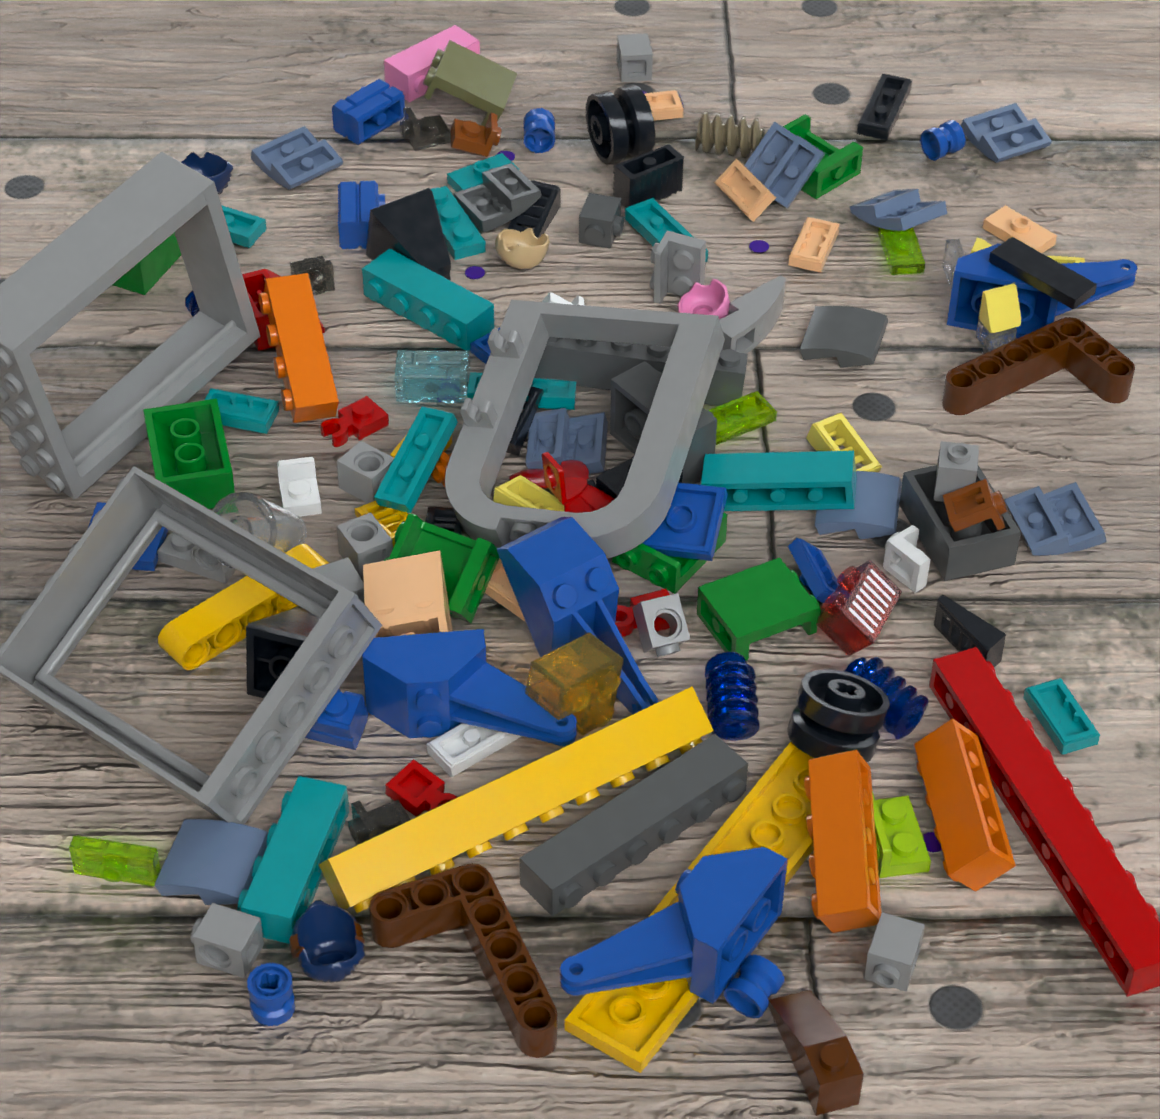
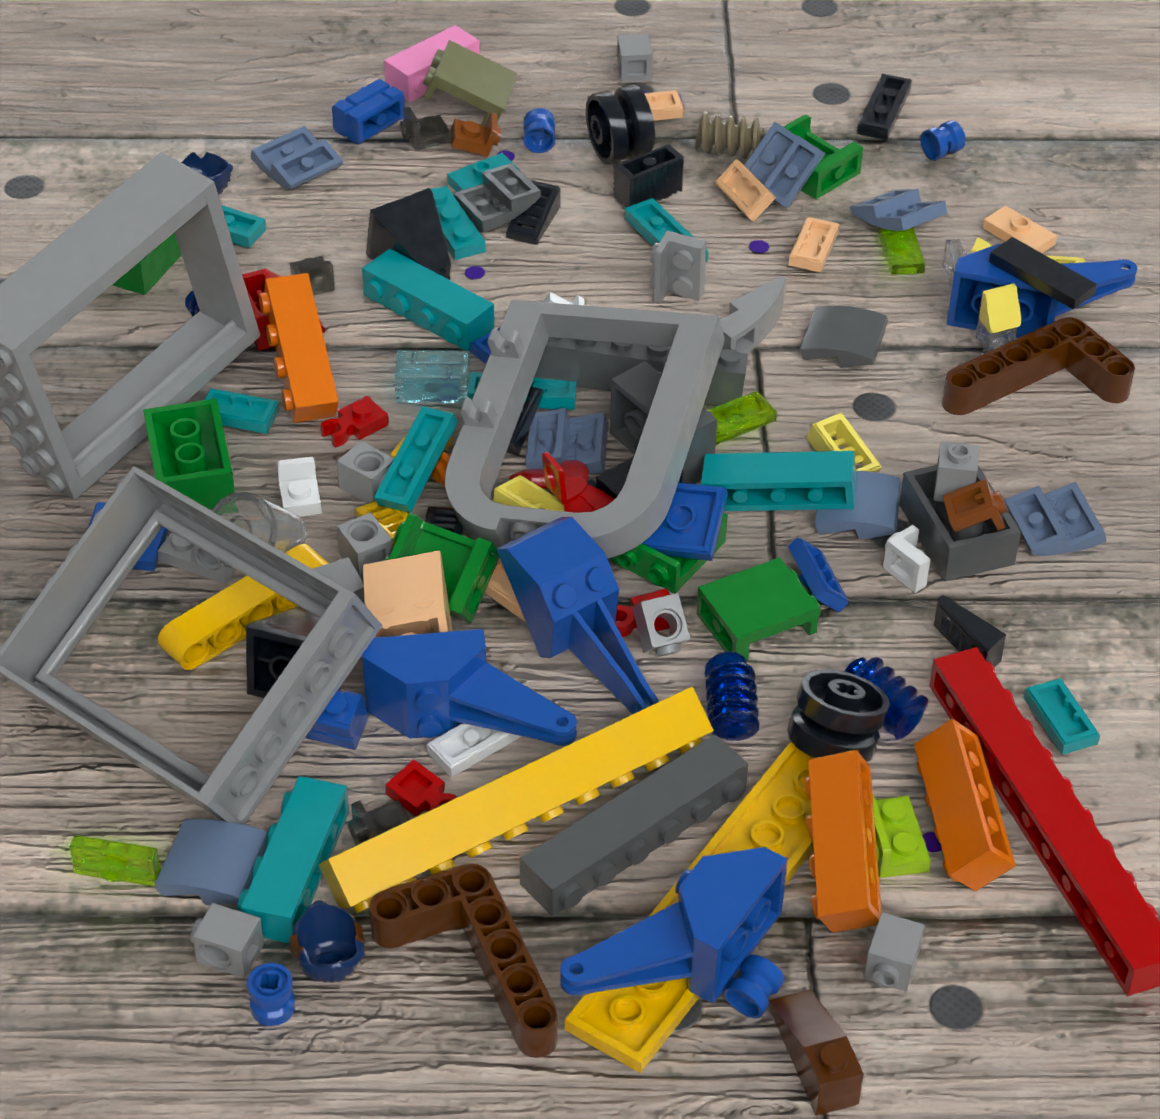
blue brick [338,181,386,249] -> none
tan hair [495,228,550,269] -> none
clear yellow brick [525,632,624,735] -> none
dark grey brick [579,193,624,248] -> none
bright pink hair [677,279,730,319] -> none
clear red brick [816,560,902,656] -> none
sand blue slope [961,103,1052,163] -> none

